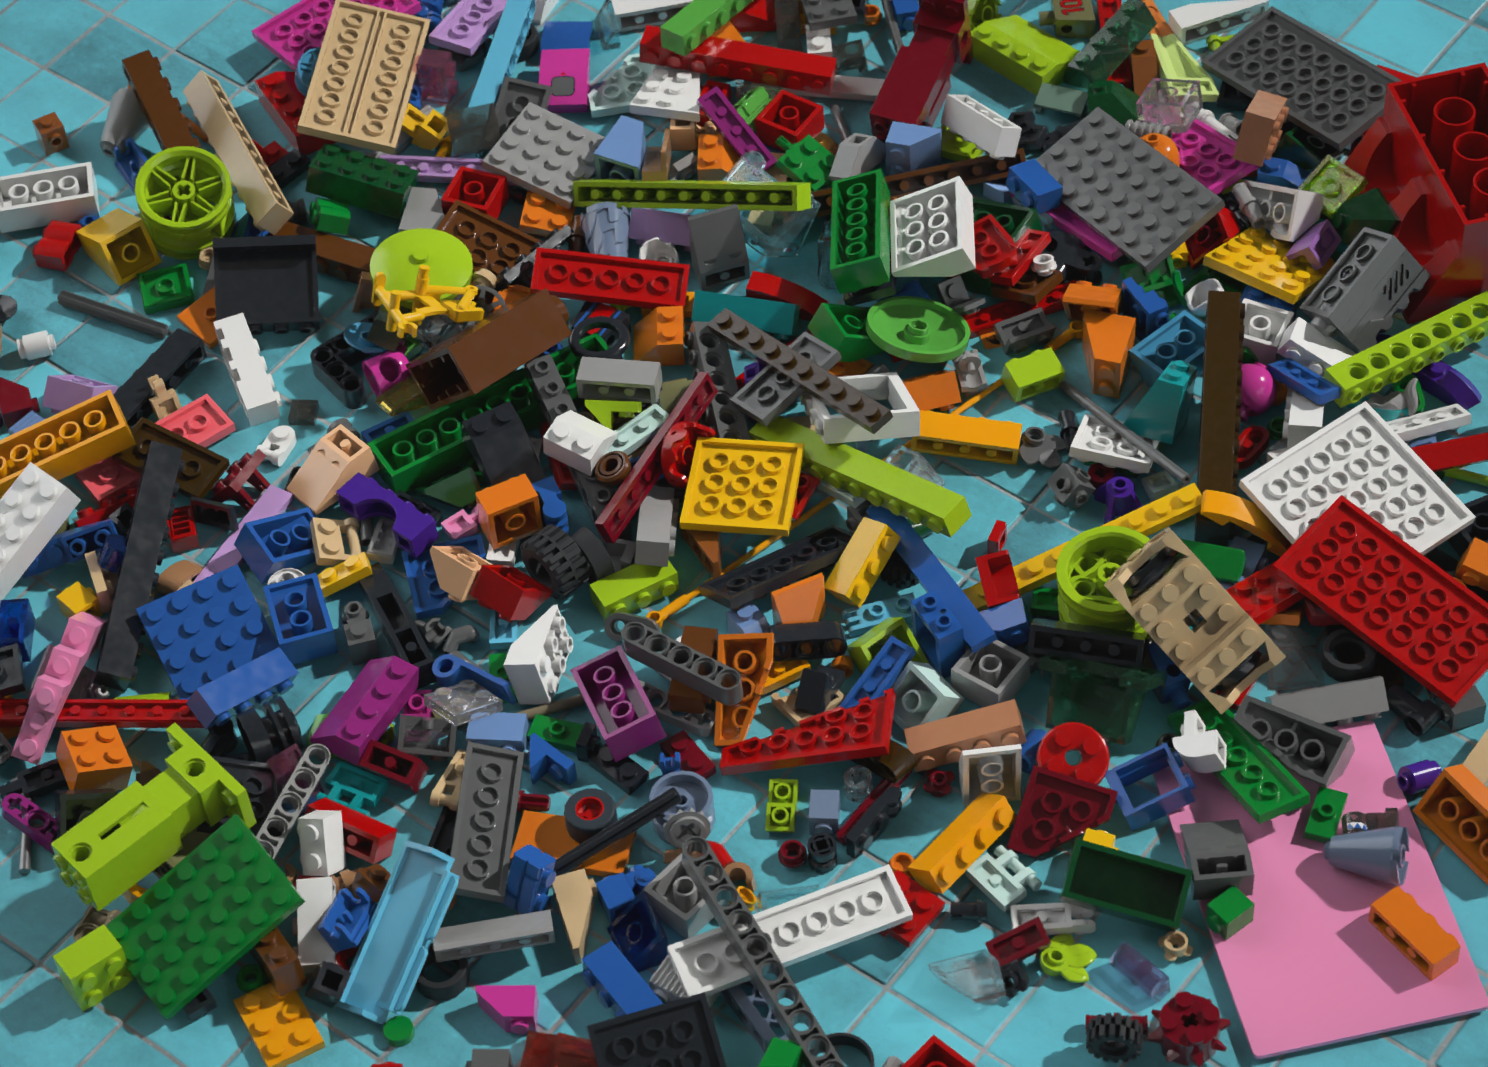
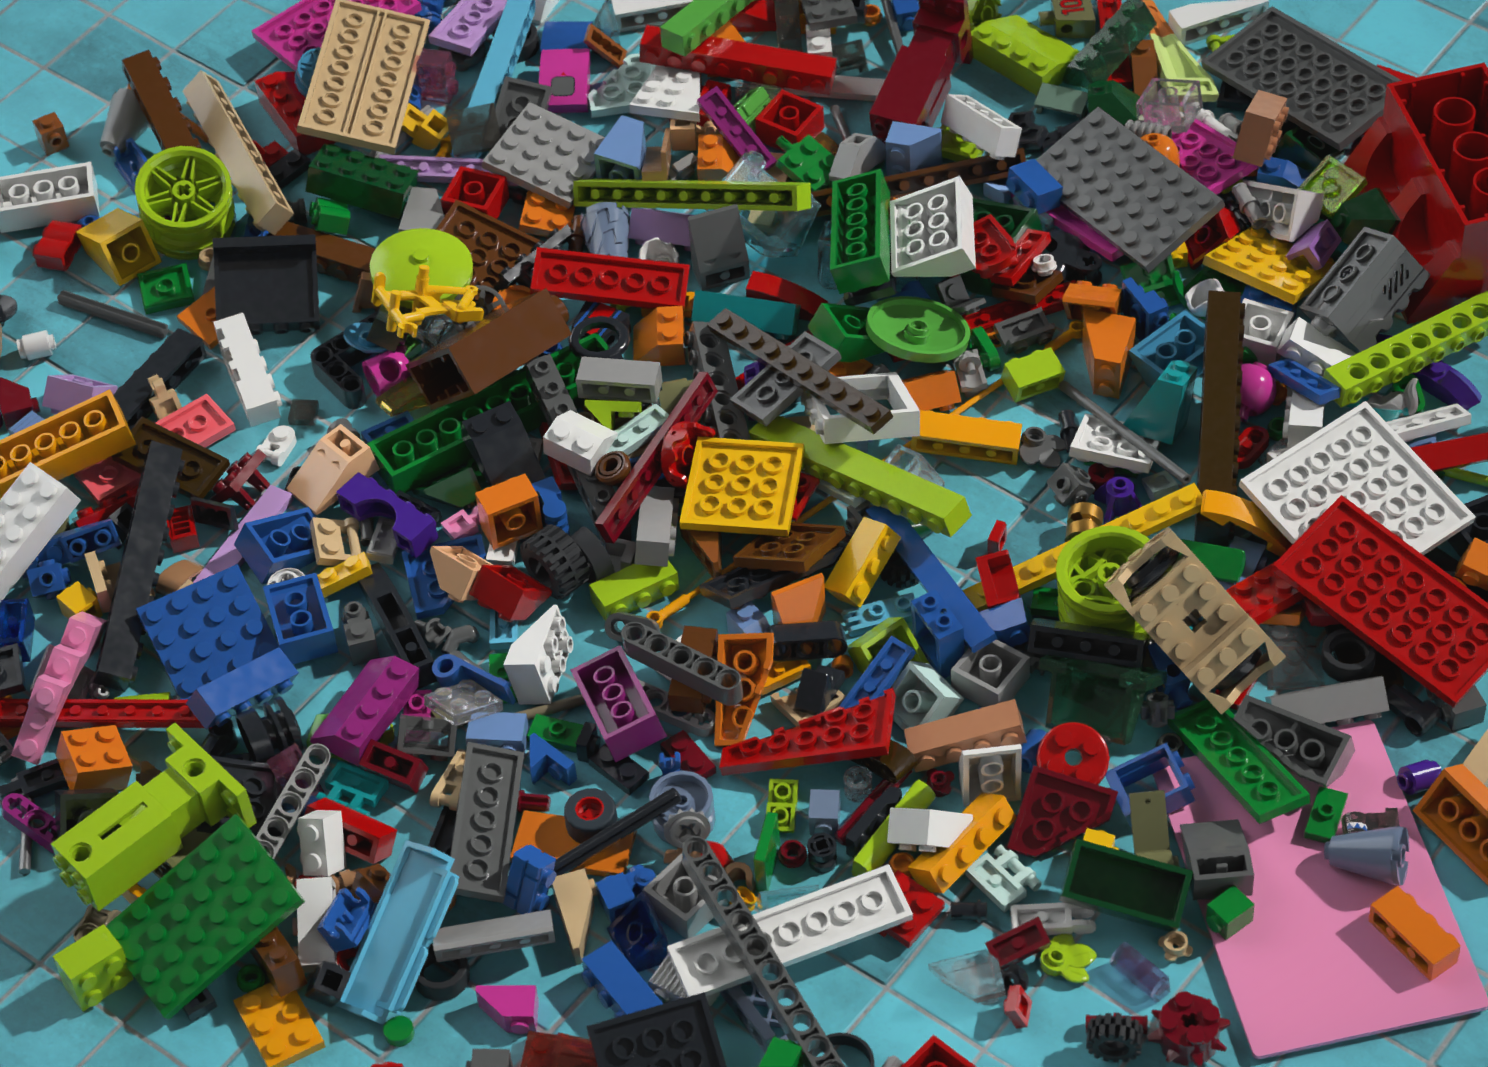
clear blue brick [97,534,127,573] -> none
tan plate [472,268,497,292] -> none
white brick [1172,710,1227,773] -> none
none -> blue brick [26,559,71,600]
none -> dark orange slope [583,23,627,69]
none -> reddish brown plate [733,523,846,574]
none -> green tile [753,812,780,894]
none -> lime brick [851,779,935,877]
none -> white slope [887,808,973,852]
none -> green plate [968,326,1001,372]
none -> red plate [1003,985,1032,1028]
none -> pearl gold wheel [1065,502,1103,542]
none -> olive door [1129,790,1179,867]
none -> dark grey gear [1140,692,1175,728]

